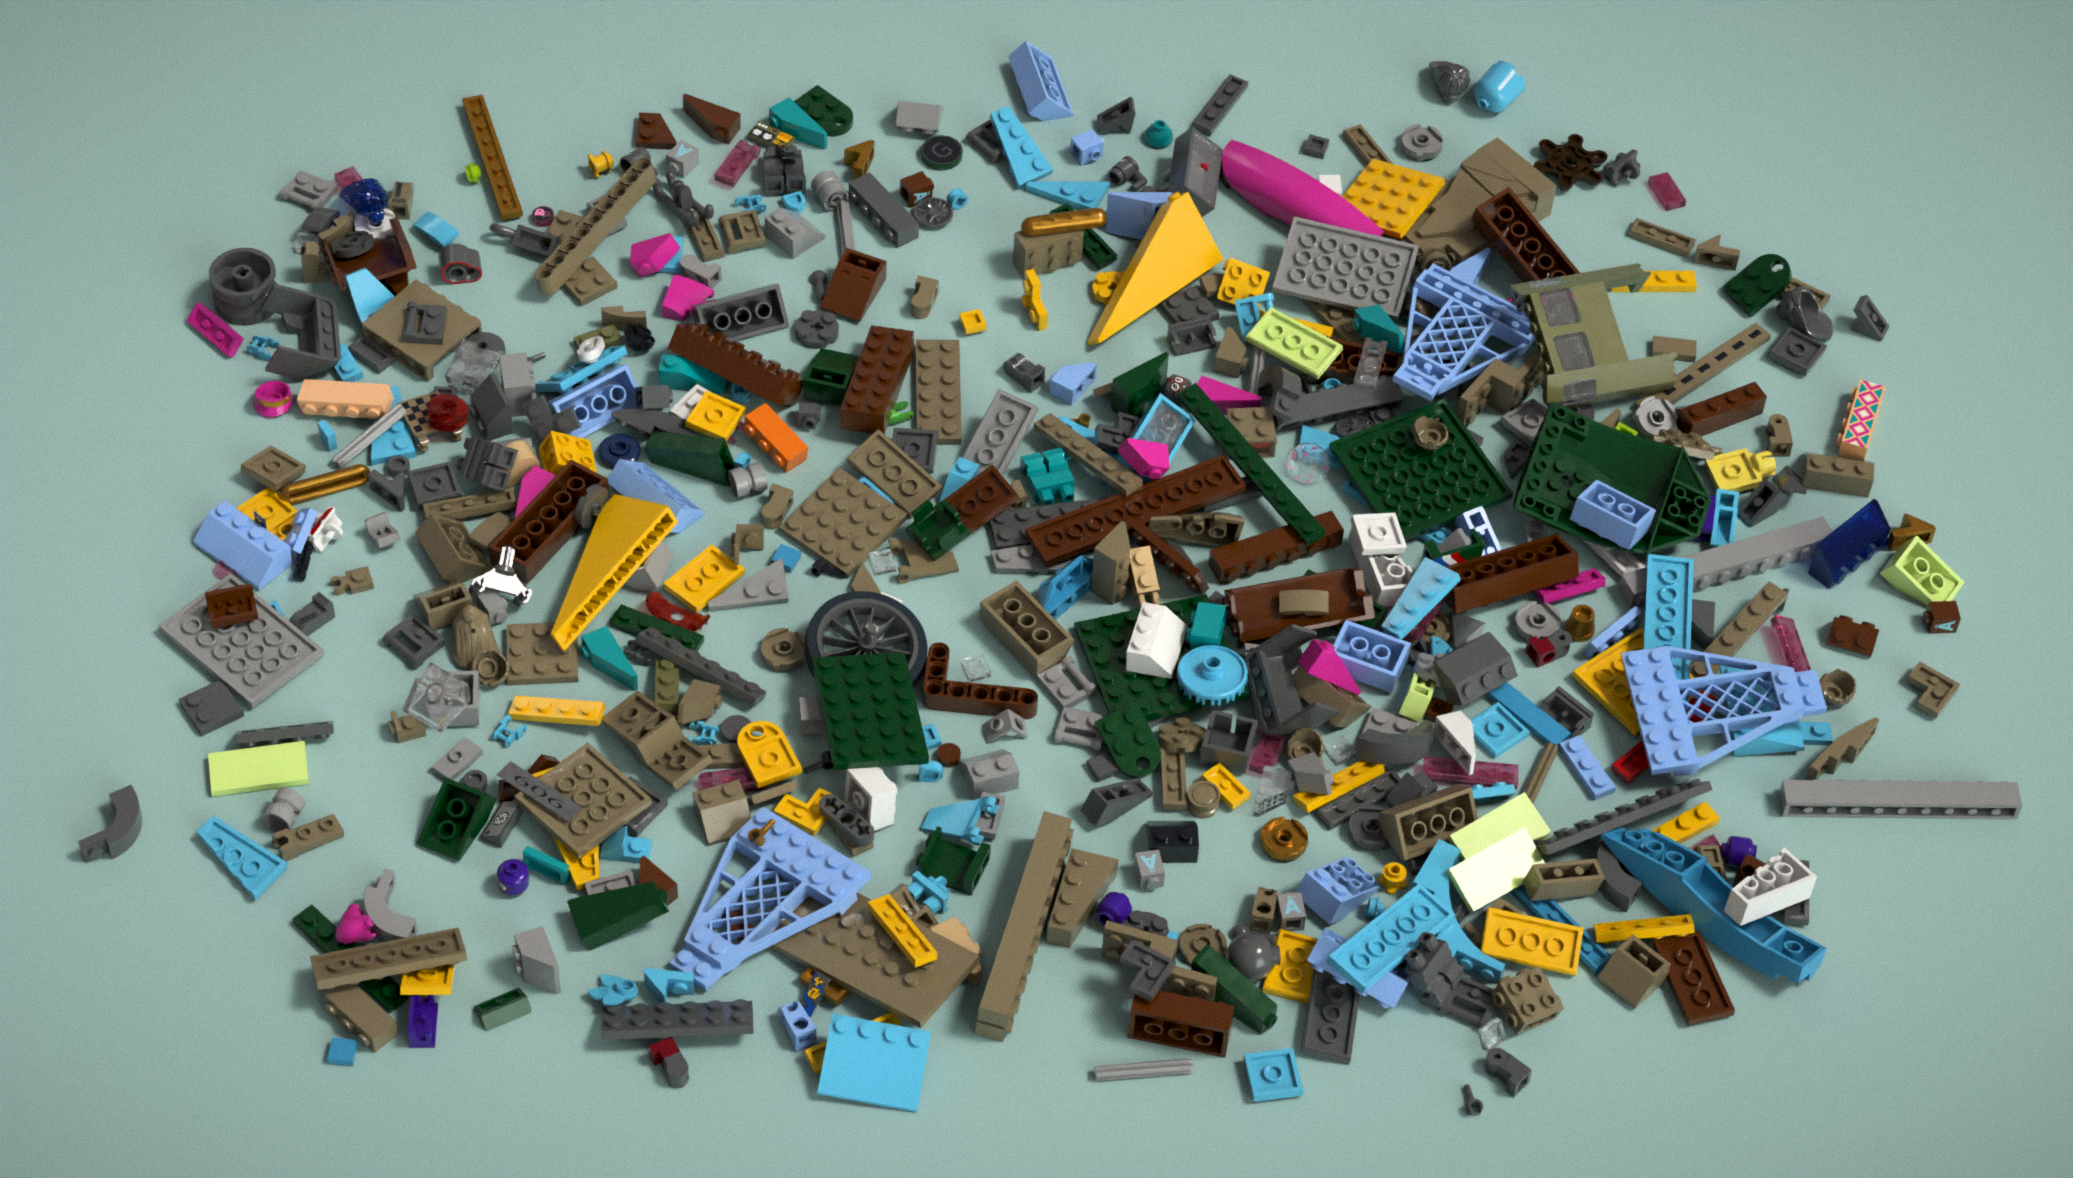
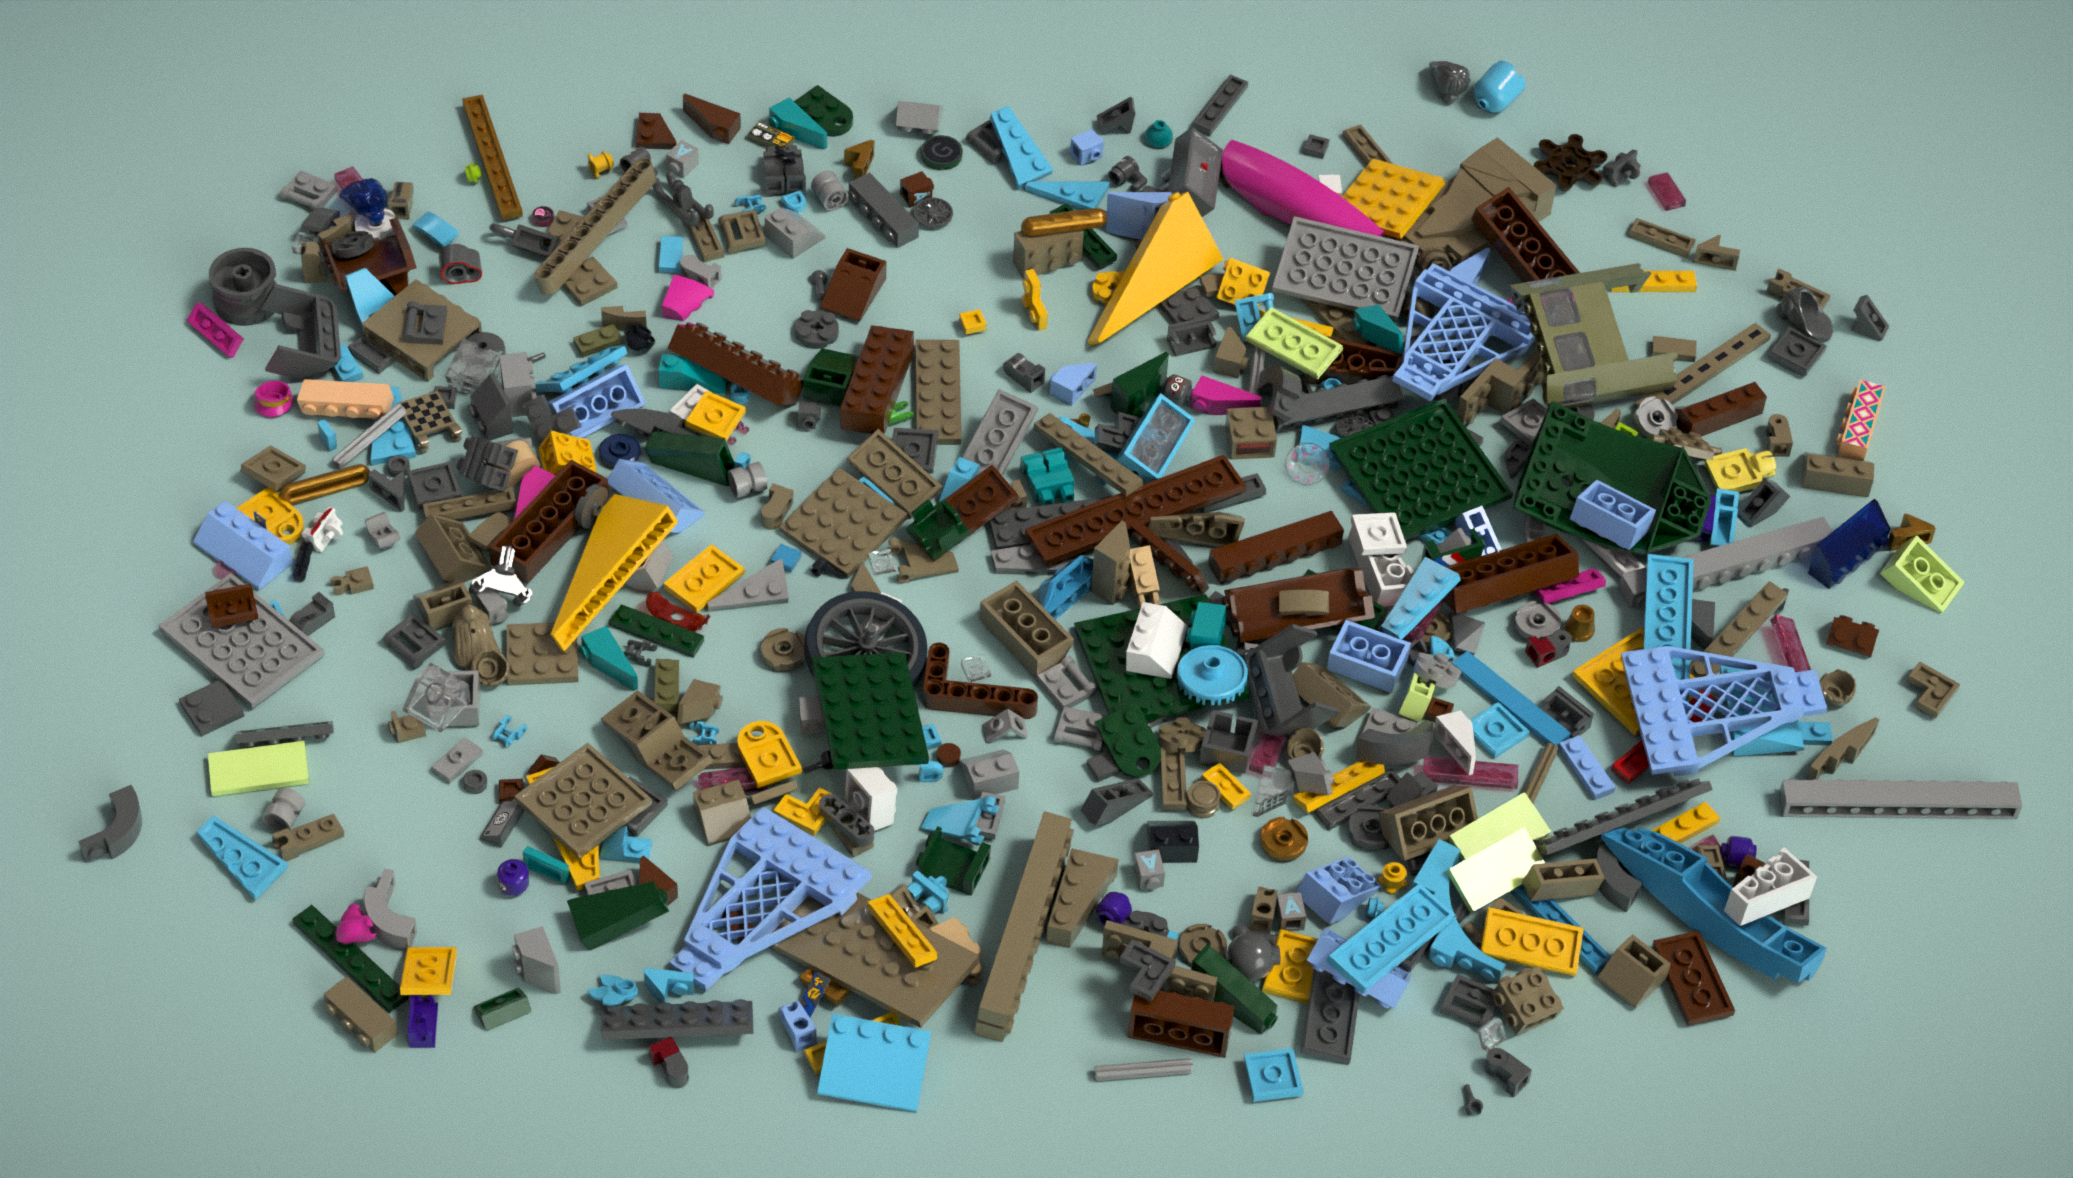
medium azure piece [246,335,280,361] -> none
light blue plate [284,508,317,554] -> none
dark tan plate [310,927,467,990] -> none
dark azure tile [327,1037,358,1066] -> none
dark green slope [416,777,496,861] -> none
clear red piece [428,394,468,432] -> none
flat silver sticker [496,761,582,822] -> none
yellow plate [508,695,606,726] -> none
white plate [577,336,605,364] -> none
dark pink slope [630,233,680,277] -> none
dark grey brick [635,385,673,409] -> none
dark grey plate [635,627,766,706] -> none
dark grey slope [691,284,789,342] -> none
clear pink plate [715,139,761,187] -> none
dark grey piece [721,715,752,743] -> none
dark tan bracket [730,524,764,565] -> none
orange brick [743,403,809,473] -> none
pearl gold hand [748,819,775,846] -> none
light grey axle [837,200,855,254] -> none
dark tan leg [911,275,939,319] -> none
medium azure bush [946,188,968,209] -> none
light blue slope [1008,41,1074,121] -> none
dark pink slope [1118,438,1170,479] -> none
dark green plate [1178,383,1326,547] -> none
dark pink slope [1298,639,1361,695] -> none
clear plate [1323,735,1356,766] -> none
clear plate [1353,337,1388,391] -> none
light grey plate [1400,124,1443,162] -> none
dark grey hips [1404,932,1465,1008] -> none
dark tan hair [1412,416,1449,450] -> none
dark grey slope [1432,632,1518,706] -> none
medium azure plate [1470,782,1515,803] -> none
light blue plate [1584,606,1642,659] -> none
yellow plate [1593,914,1695,944] -> none
dark green plate [1722,254,1792,317] -> none
dark grey slope [1775,466,1807,495] -> none
reddish brown brick [1923,601,1961,634] -> none

